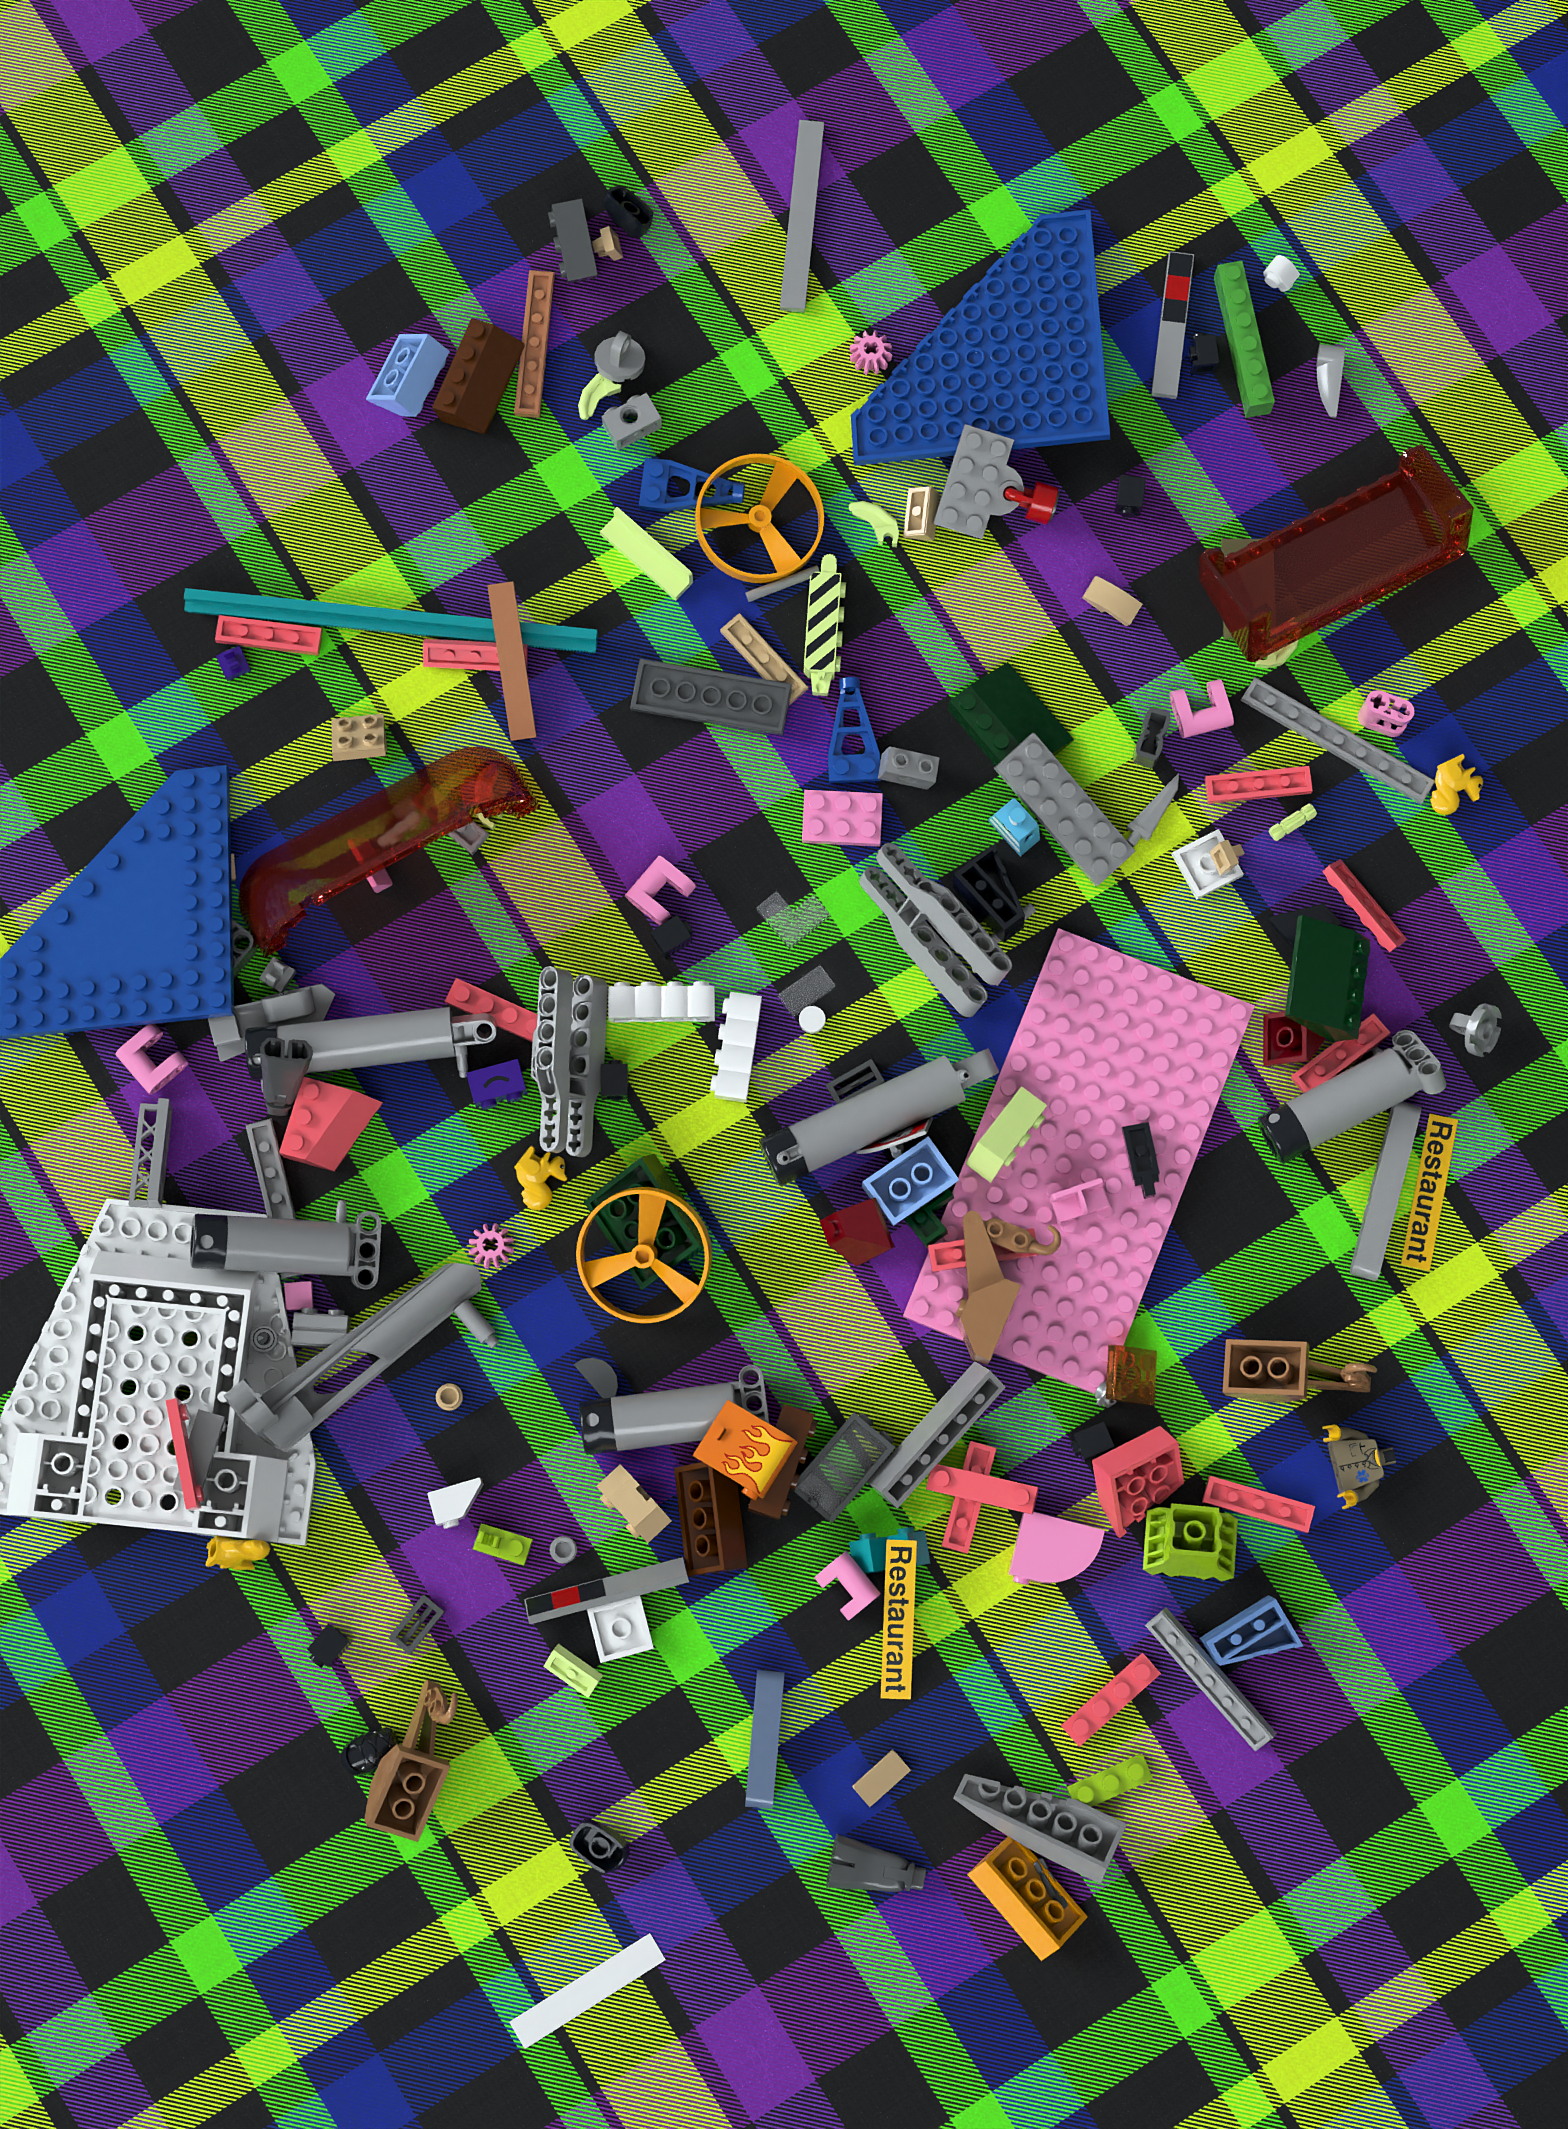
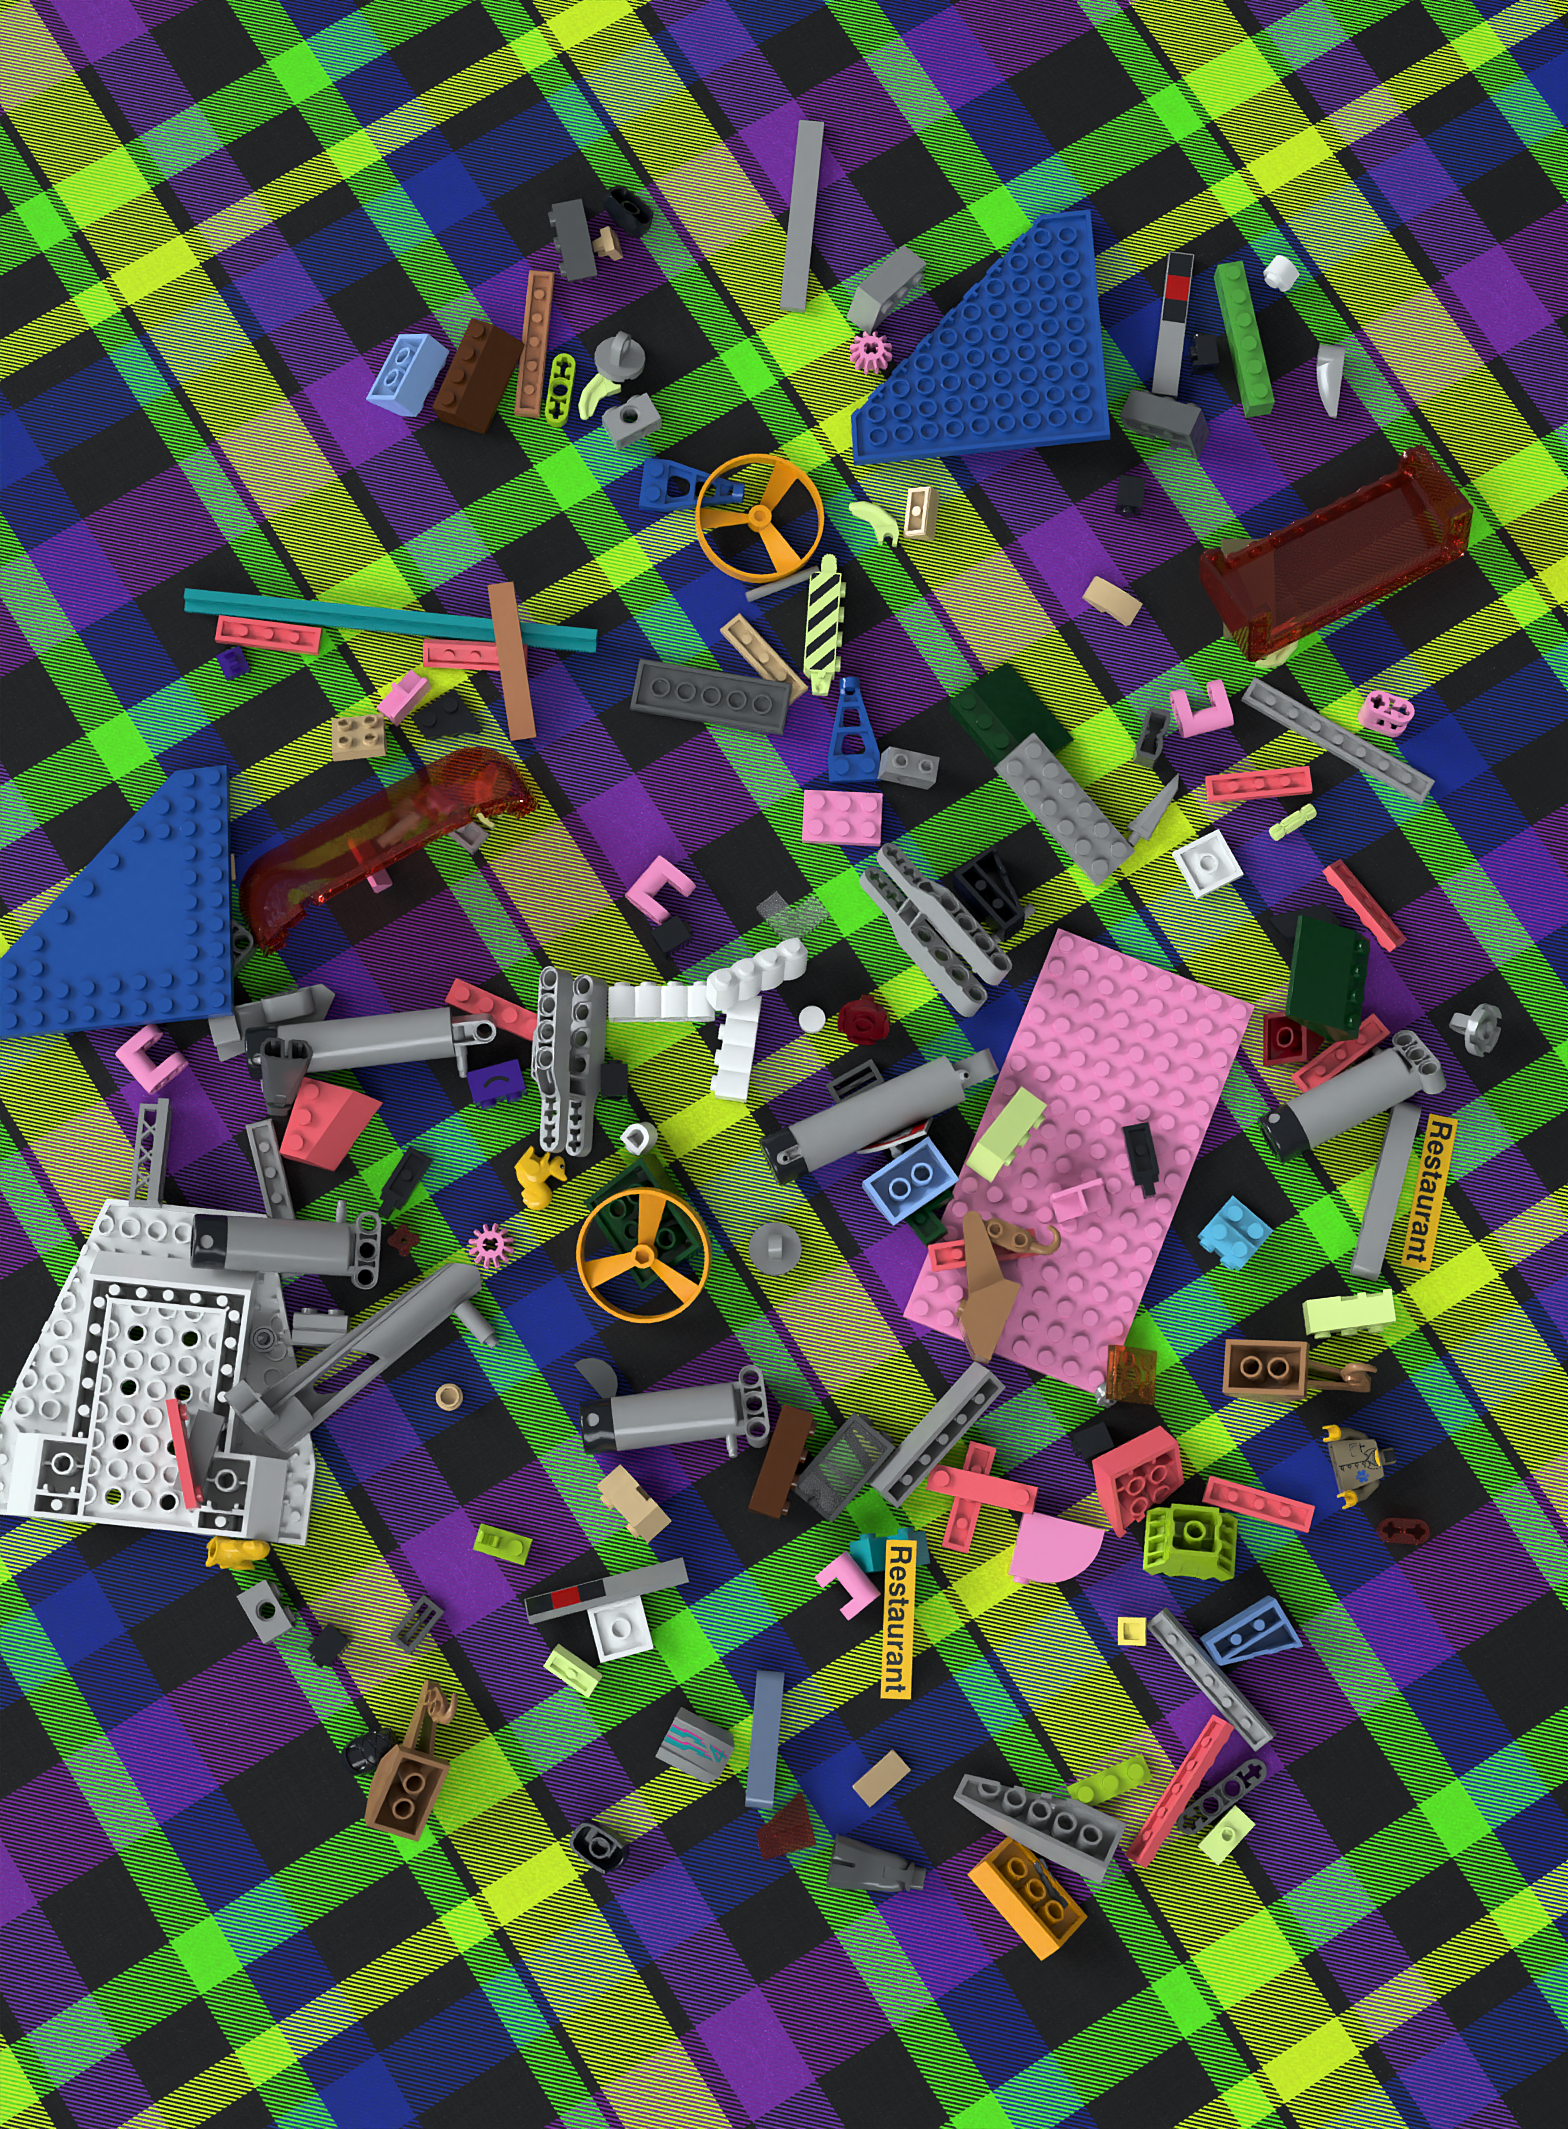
light grey tile [259,957,297,993] -> none
bright pink tile [284,1281,314,1311] -> none
white slope [427,1477,484,1529] -> none
white sticker [509,1933,666,2049] -> none
light grey tile [550,1536,577,1564] -> none
yellowish green panel [600,507,693,601] -> none
reddish brown slope [674,1462,748,1576] -> none
orange door [693,1400,798,1501] -> none
clear tile [777,965,836,1017] -> none
dark red slope [819,1197,895,1266] -> none
light grey plate [933,424,1060,539] -> none
medium azure torso [988,798,1040,857] -> none
coral plate [1060,1653,1161,1747] -> none
tan tile [1209,840,1245,875] -> none
yellow animal [1430,754,1483,815] -> none
none -> light grey brick [237,1579,296,1645]
none -> bright pink panel [376,670,431,726]
none -> black hinge [377,1146,433,1220]
none -> clear red plate [388,1224,420,1257]
none -> black wing [411,689,483,741]
none -> lime beam [545,353,576,427]
none -> white plate [620,1122,658,1156]
none -> light grey slope [655,1707,735,1784]
none -> white brick [706,938,808,1011]
none -> light grey tile [748,1222,802,1276]
none -> clear red wing [756,1792,817,1861]
none -> dark red tile [837,994,891,1045]
none -> light grey wedge [846,245,927,336]
none -> light yellow plate [1118,1617,1147,1646]
none -> dark grey wedge [1120,389,1210,459]
none -> coral plate [1125,1715,1234,1869]
none -> dark grey beam [1176,1759,1267,1835]
none -> medium azure plate [1197,1196,1274,1271]
none -> yellowish green plate [1197,1805,1255,1866]
none -> yellowish green wedge [1302,1289,1396,1339]
none -> clear red beam [1376,1518,1430,1545]

